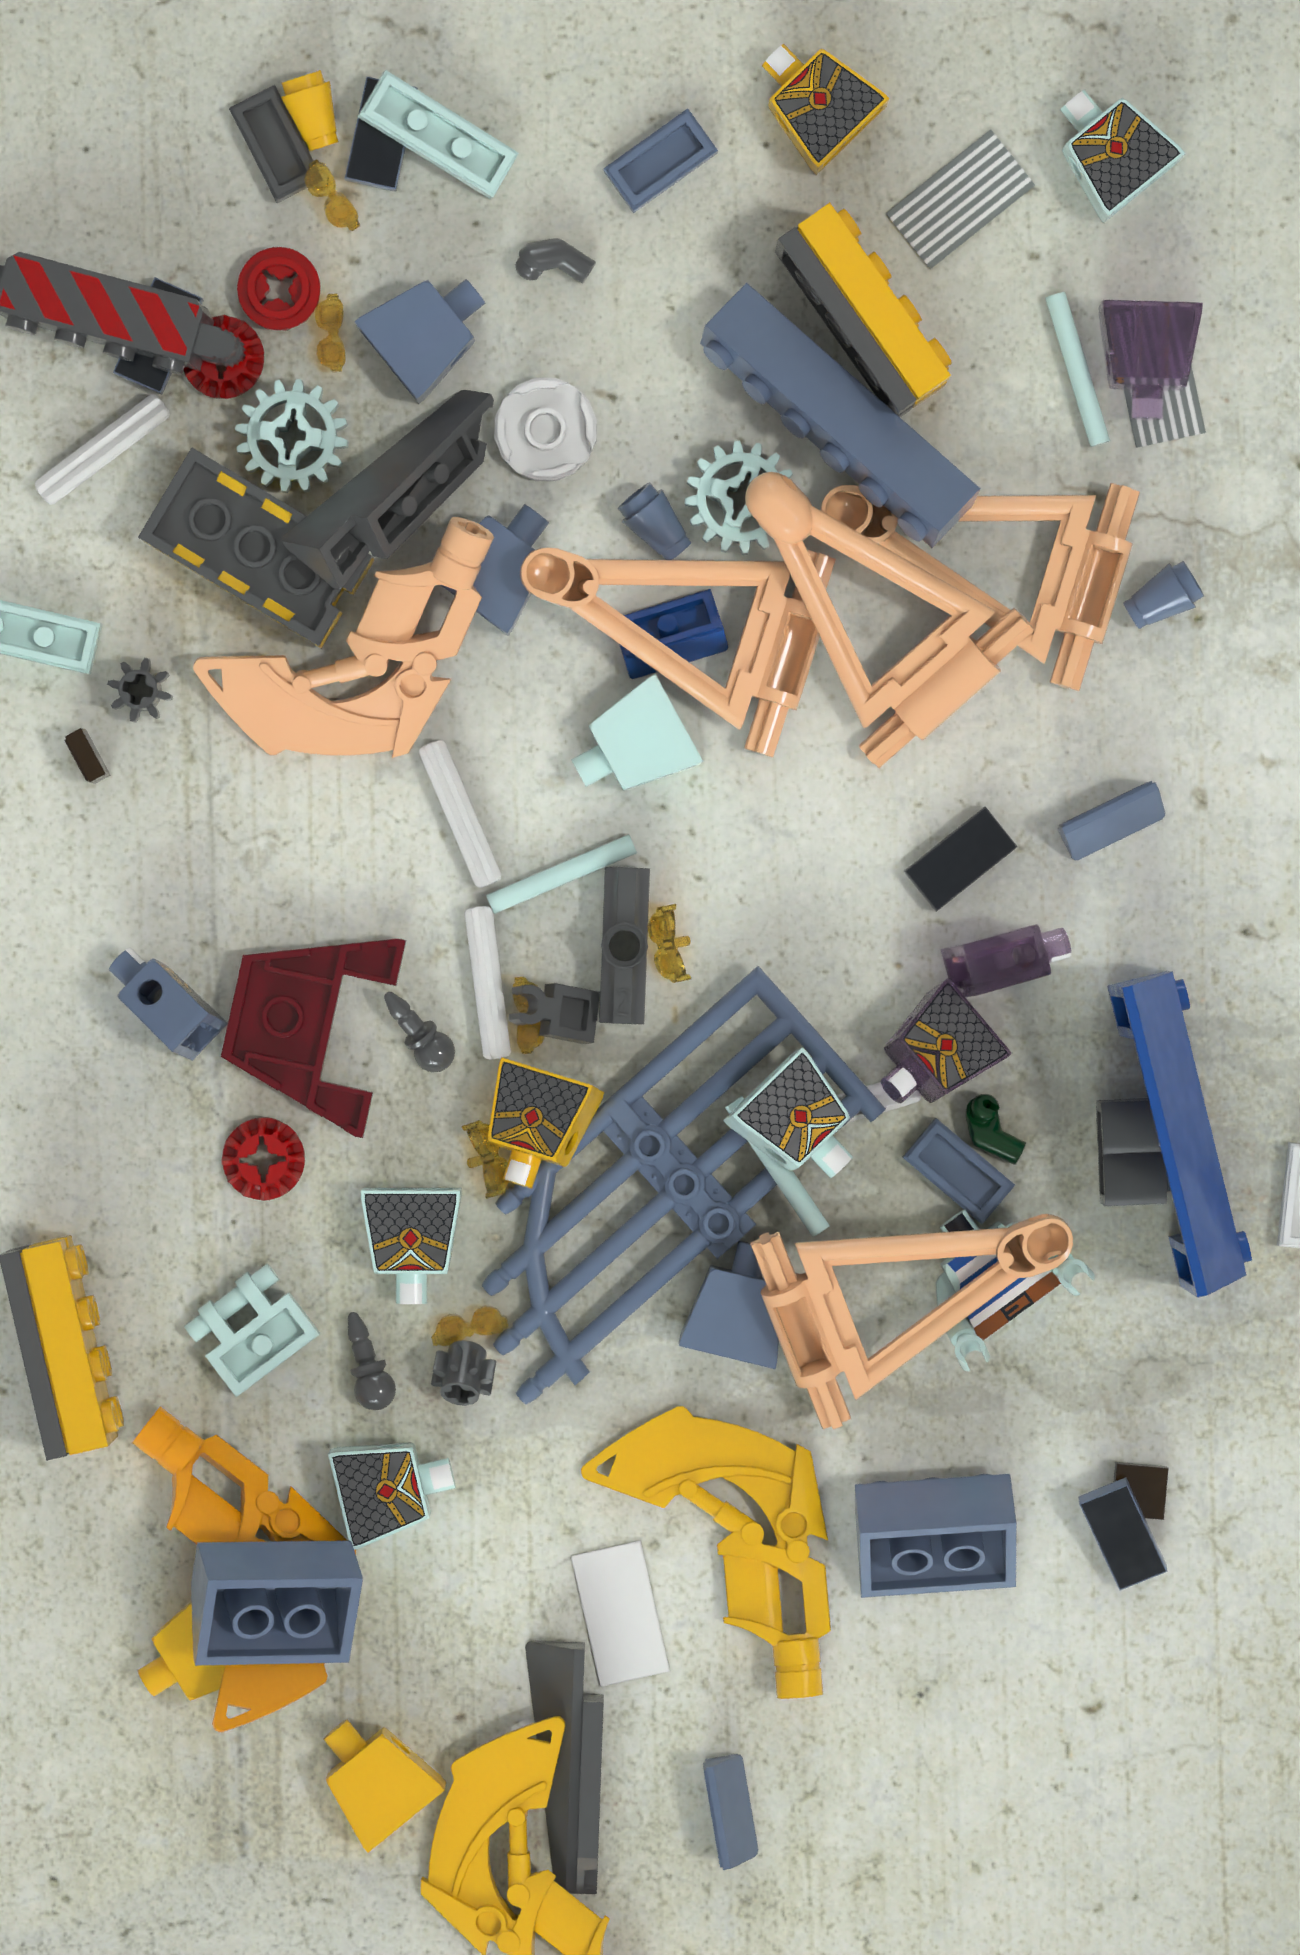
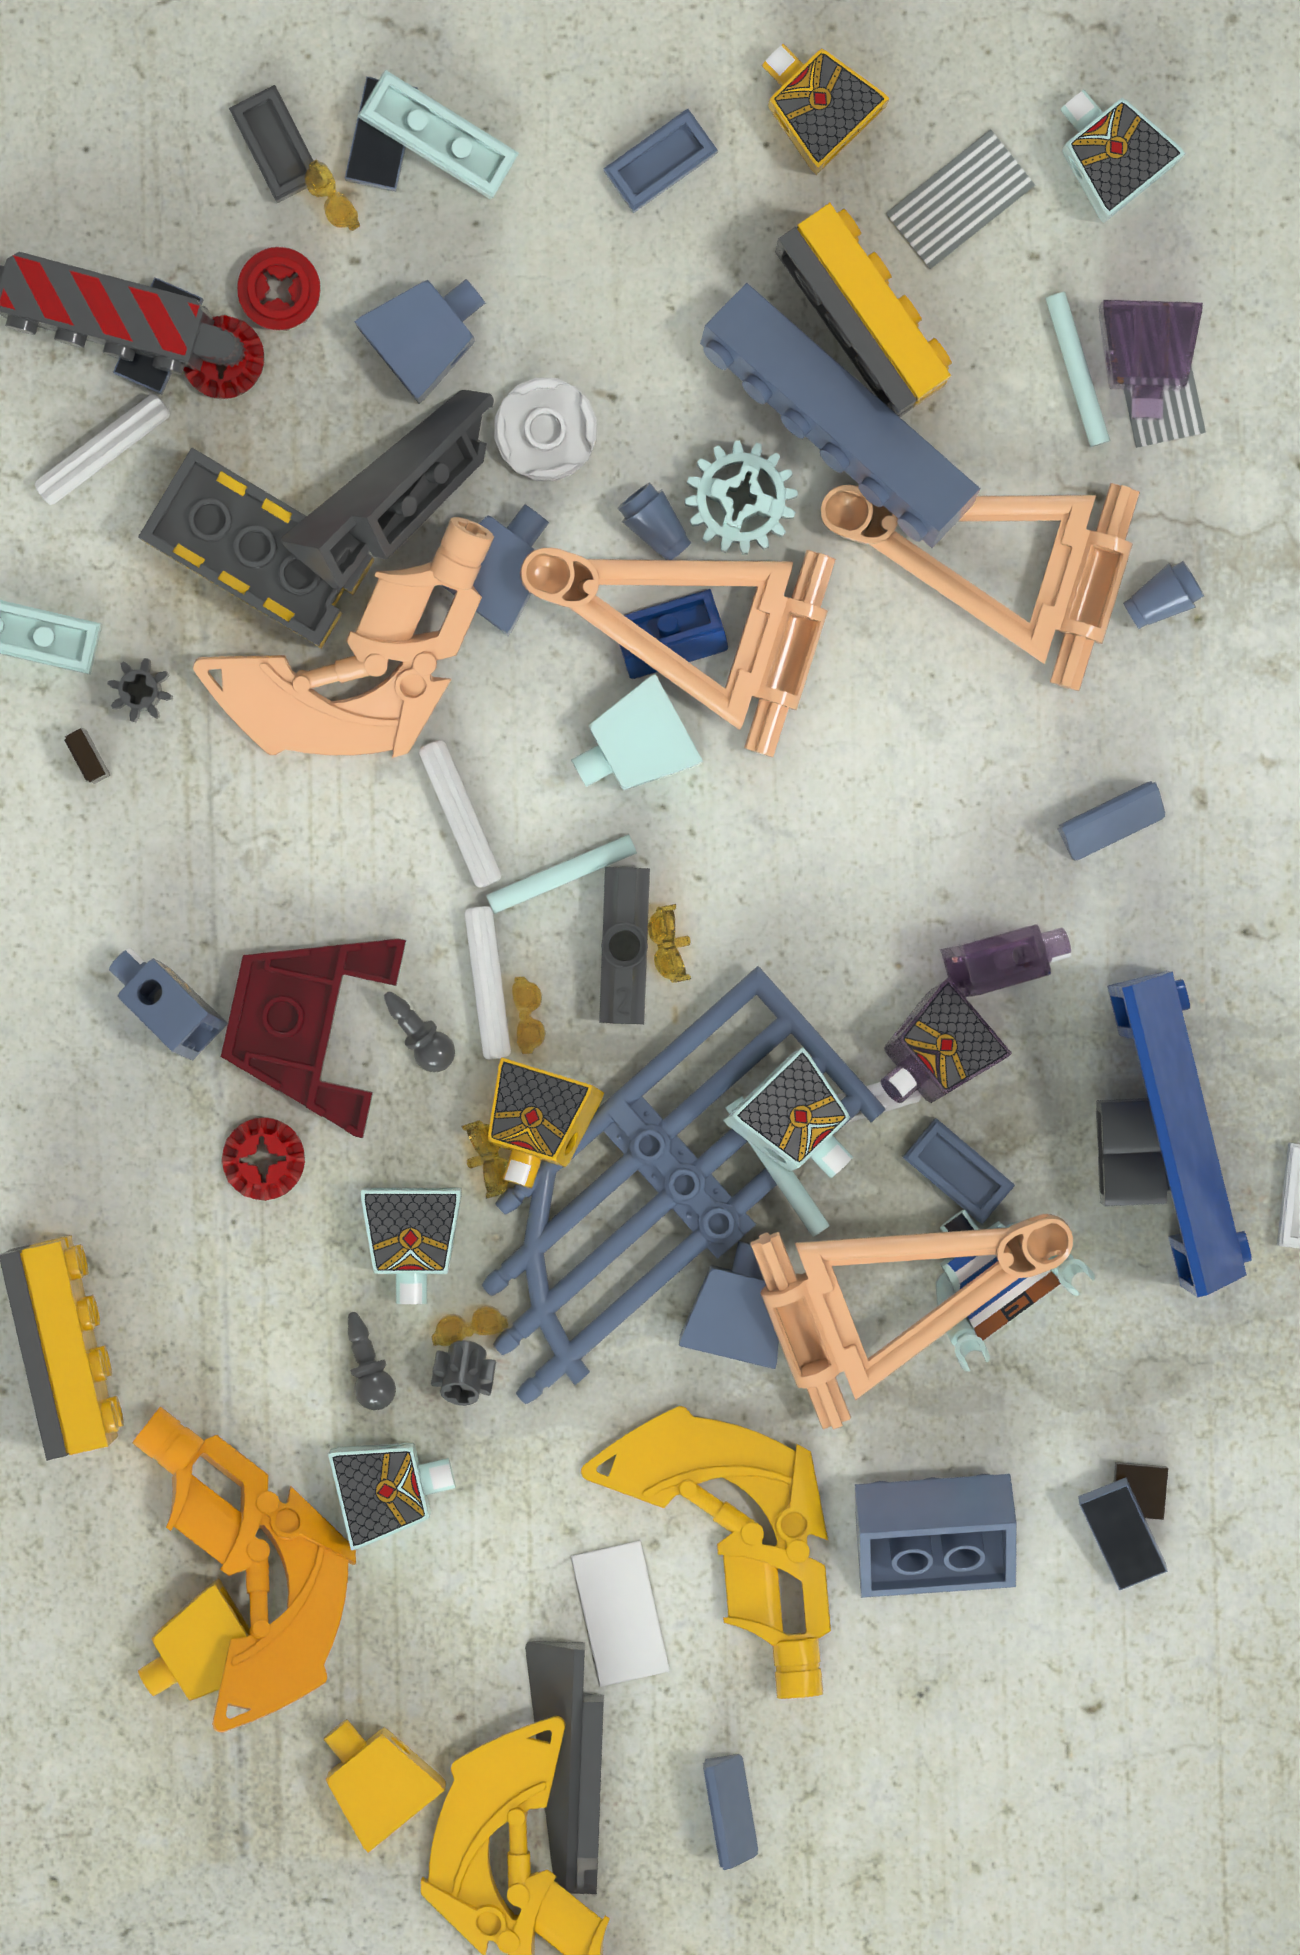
light aqua plate [184,1264,320,1397] -> none
sand blue slope [191,1541,363,1666] -> none
light aqua gear [235,379,349,493] -> none
yellow cone [281,70,339,151] -> none
clear yellow piece [315,293,346,373] -> none
dark grey plate [509,983,600,1044] -> none
dark grey arm [515,238,596,284] -> none
light nougat piece [745,472,1034,768] -> none
black tile [904,806,1018,912] -> none
dark green arm [965,1094,1026,1165] -> none

